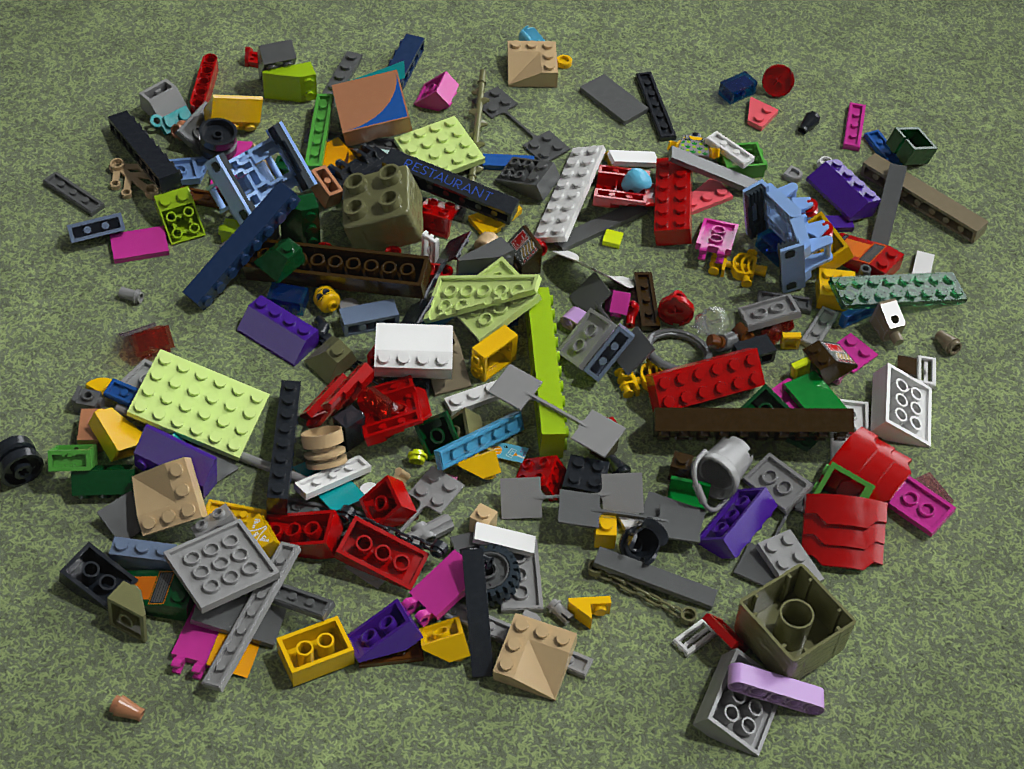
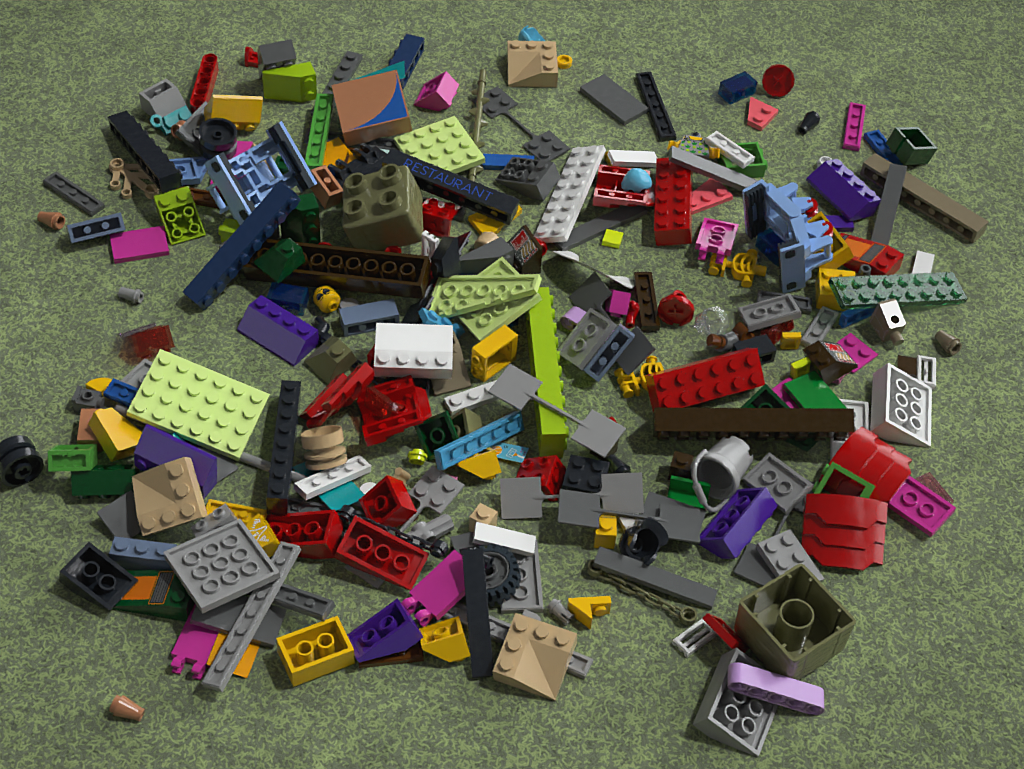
olive slope [107,581,147,643] -> none
black brick [333,405,366,452] -> none
dark grey wedge [647,328,713,370] -> none
light grey tile [782,165,803,183] -> none
none -> nougat cone [37,211,65,230]
none -> dark azure hinge [418,307,465,339]
none -> black slope [430,236,461,278]

